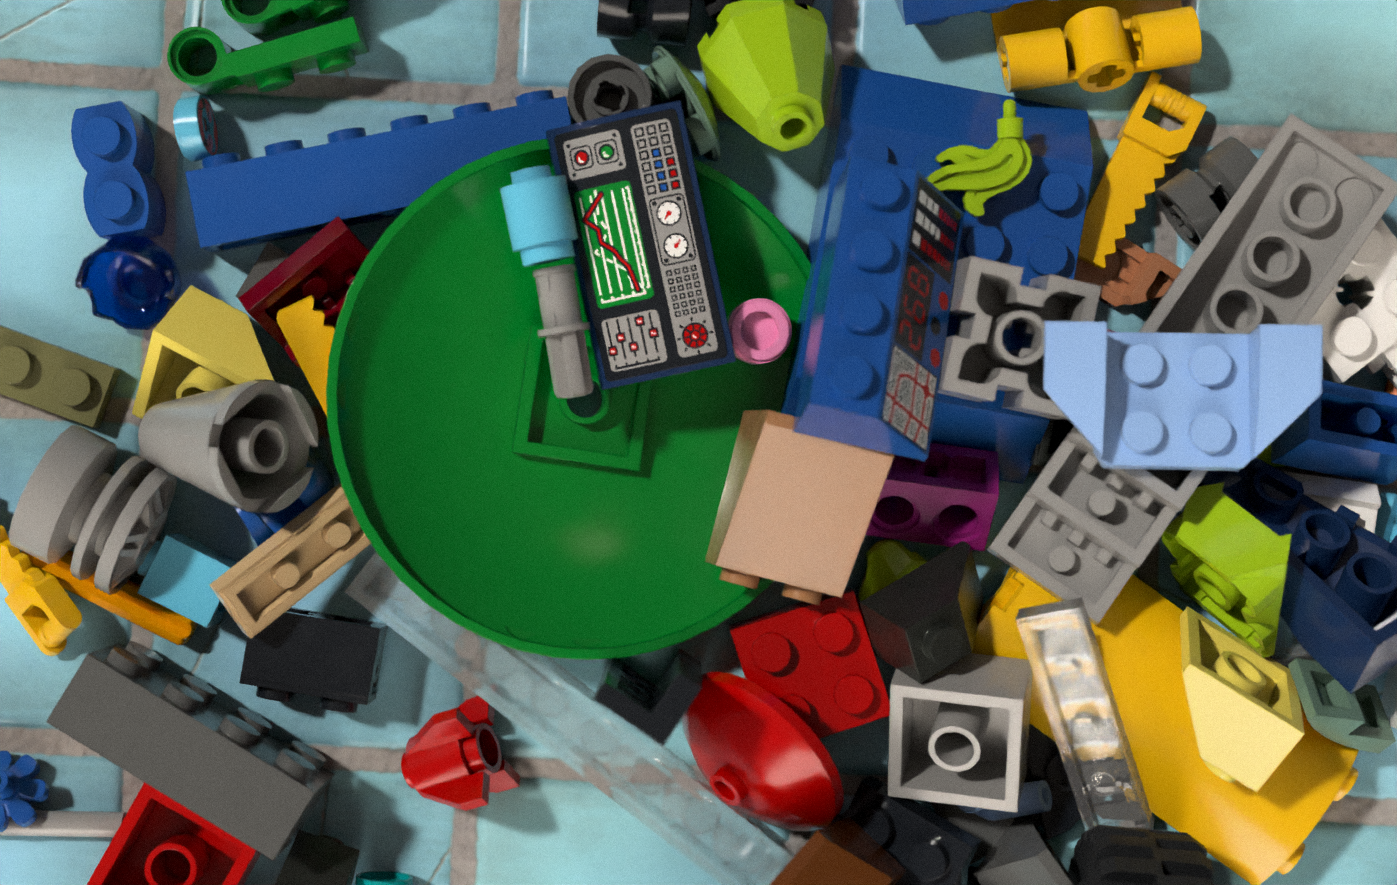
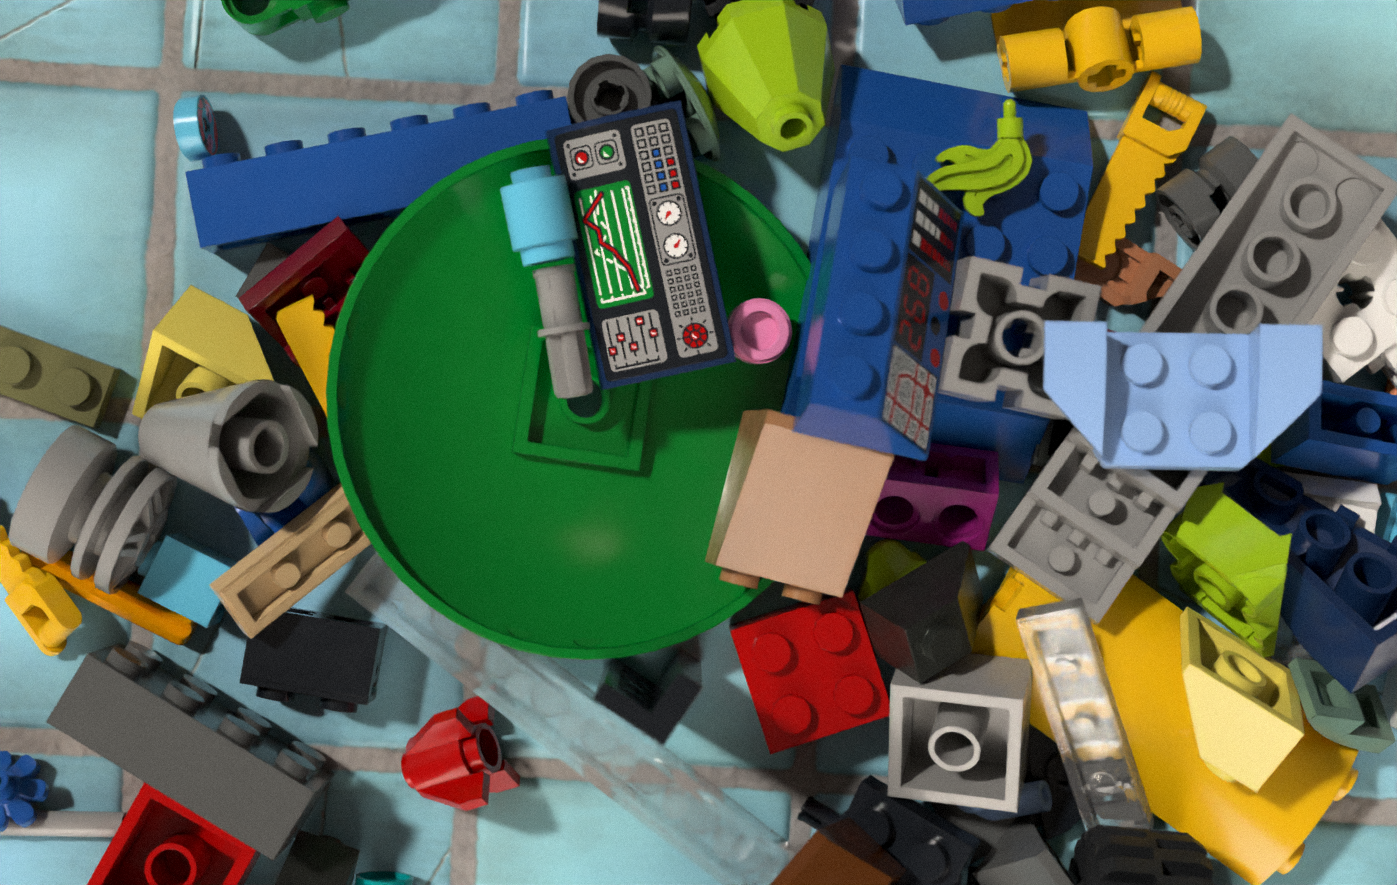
blue brick [71,101,166,244] -> none
clear blue hair [75,235,182,330] -> none
green plate [167,16,369,95] -> none
red dish [682,672,844,831] -> none

